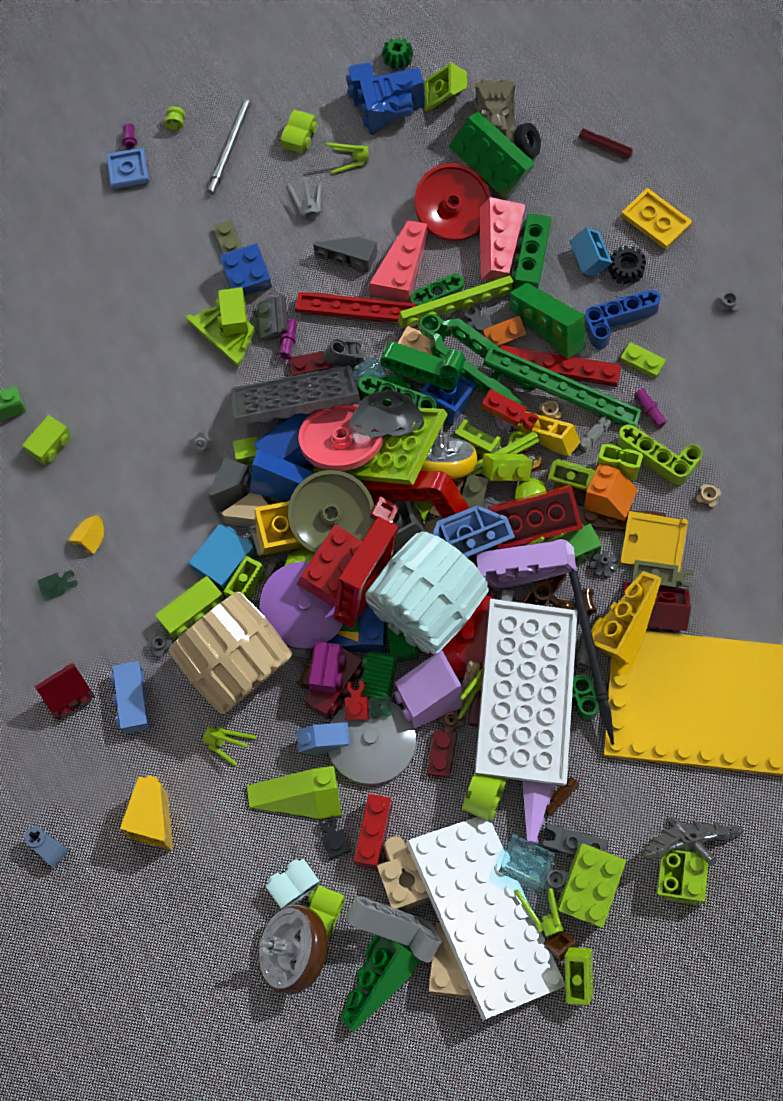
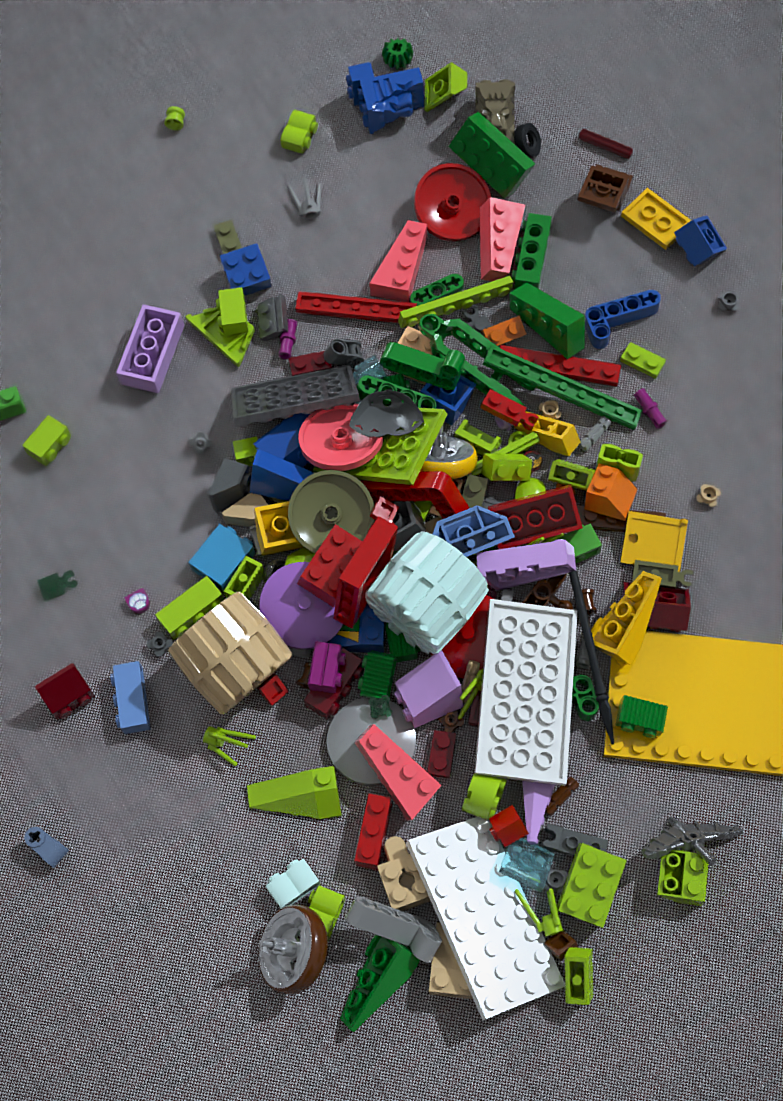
yellow brick [68,515,104,554] -> none
medium blue plate [106,148,150,189] -> none
yellow slope [120,775,173,850] -> none
magenta pin [122,123,137,149] -> none
flat silver bar [207,99,251,194] -> none
medium blue slope [296,722,350,756] -> none
dark grey slope [313,237,378,272] -> none
black plate [319,816,351,860] -> none
lime plant [325,143,369,174] -> none
red plate [345,681,369,720] -> none
dark azure brick [570,227,612,277] -> none
dark grey plant [590,551,618,578] -> none
black tyre [609,245,646,285] -> none
lime beam [618,424,702,486] -> none
none -> lavender brick [116,304,185,394]
none -> tile [124,588,150,614]
none -> red plate [257,674,289,705]
none -> coral wedge [355,724,441,821]
none -> red brick [488,805,529,847]
none -> reddish brown bracket [578,164,633,213]
none -> green brick [615,695,668,738]
none -> blue slope [674,215,727,267]

